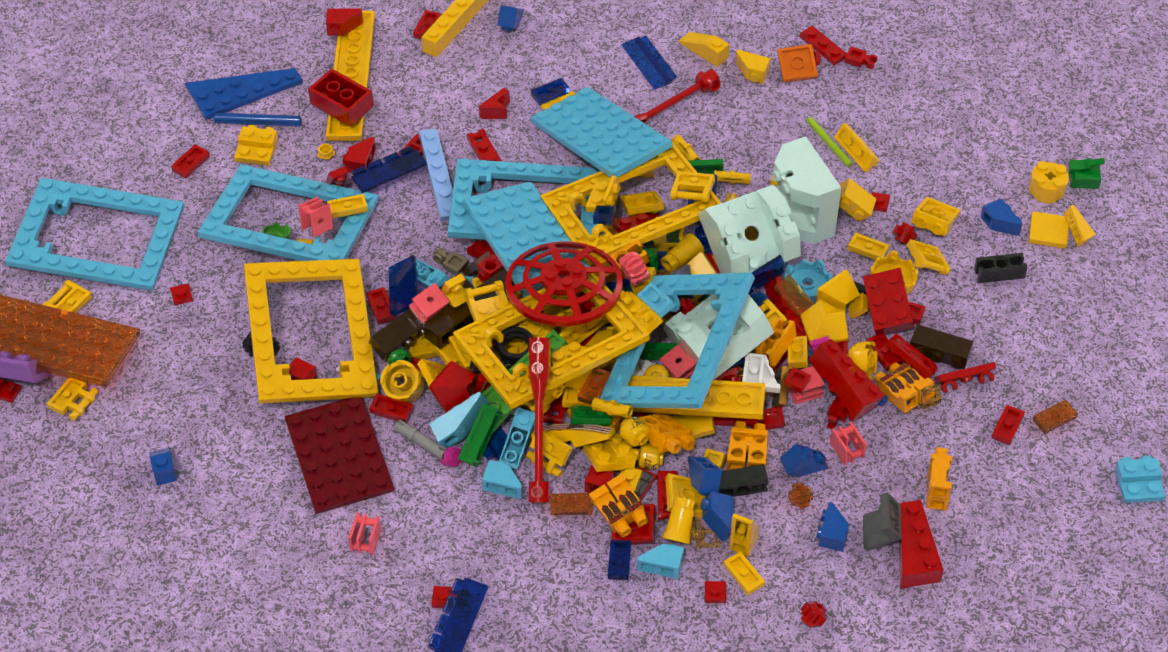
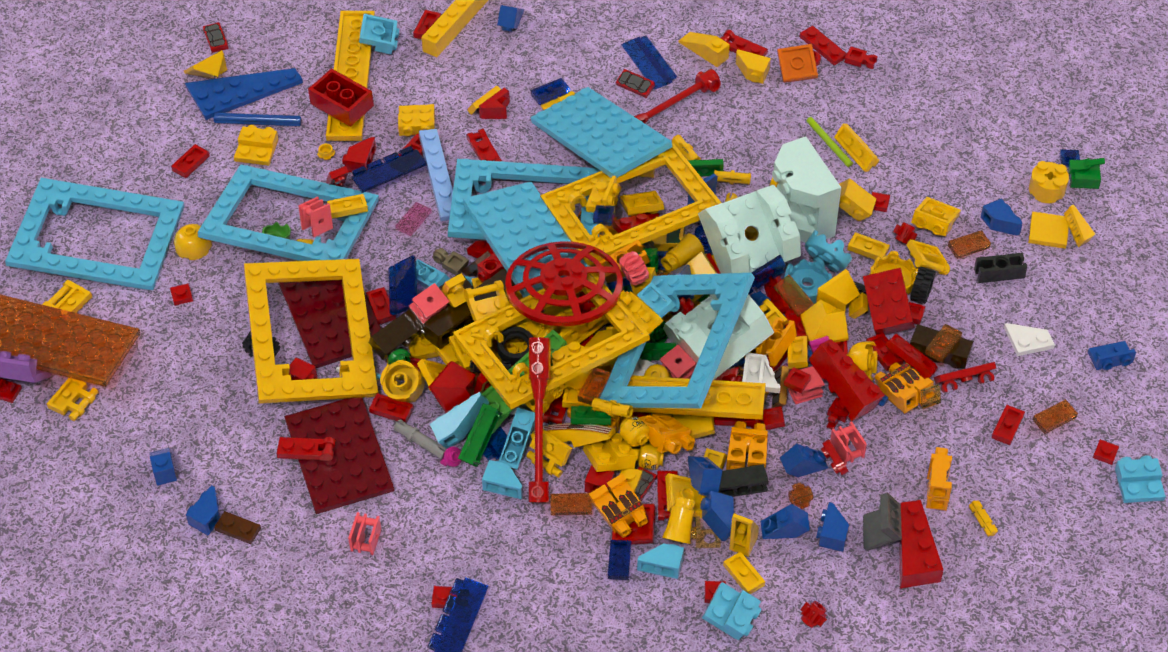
red slope [326,8,363,36] -> none
yellow plate [670,171,715,203] -> none
none -> yellow cylinder [174,224,212,260]
none -> yellow slope [184,50,227,79]
none -> blue slope [186,485,220,536]
none -> tile [203,22,229,53]
none -> reddish brown plate [214,511,261,544]
none -> red plate [276,437,336,461]
none -> dark red plate [279,280,381,368]
none -> medium azure plate [359,14,400,55]
none -> clear pink tile [395,202,432,236]
none -> yellow plate [398,104,435,136]
none -> yellow tile [467,86,501,115]
none -> tile [616,69,655,98]
none -> green plate [649,321,668,343]
none -> medium azure plate [702,582,762,640]
none -> red plate [721,30,768,57]
none -> blue slope [760,504,810,539]
none -> medium azure plate [805,230,852,272]
none -> red plate [821,439,849,476]
none -> black tyre [910,267,936,304]
none -> clear orange plate [925,324,963,363]
none -> clear orange plate [948,230,991,259]
none -> yellow axle [969,500,998,537]
none -> white wing [1004,323,1055,356]
none -> clear blue plate [1059,149,1080,167]
none -> blue bracket [1088,341,1136,370]
none -> red plate [1093,439,1119,465]

